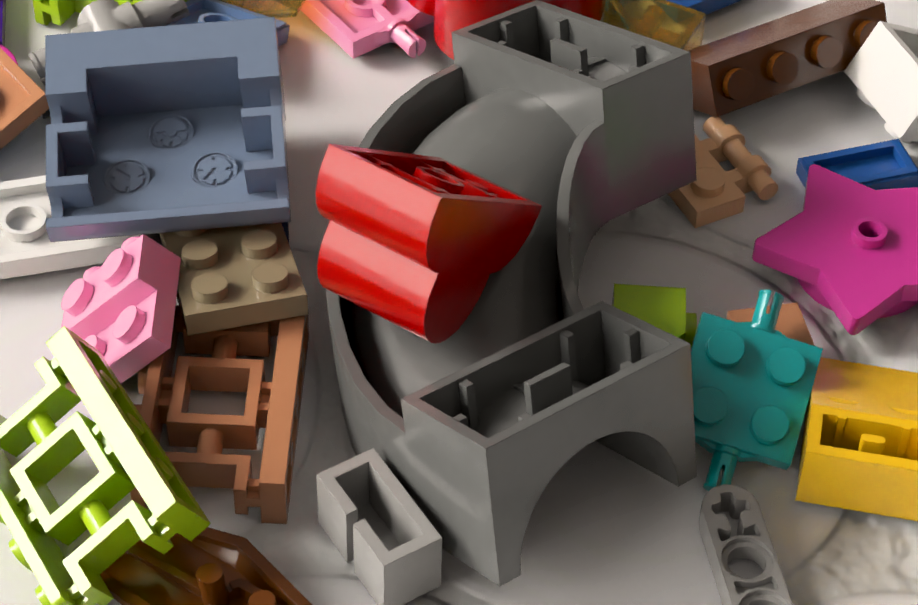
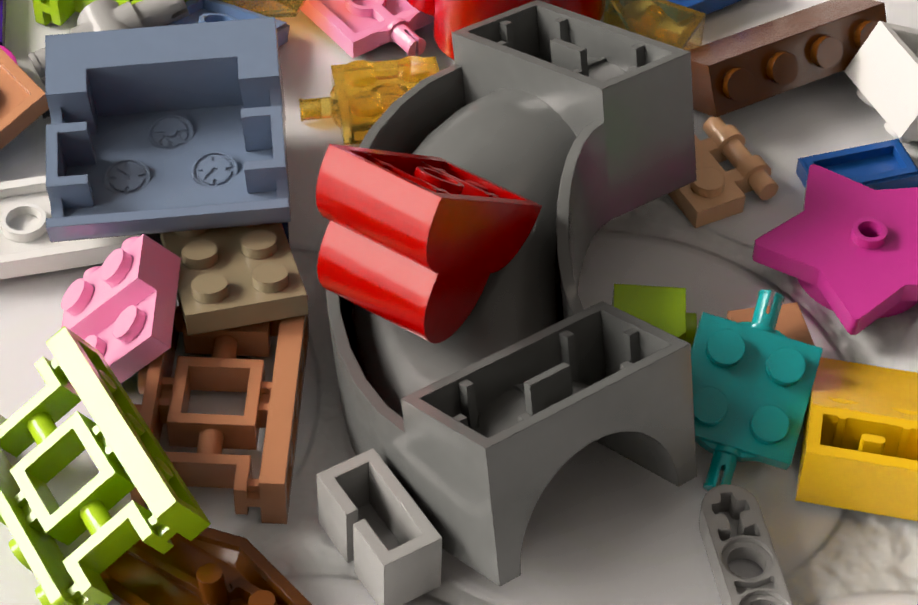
none -> clear yellow plate [299,56,439,145]

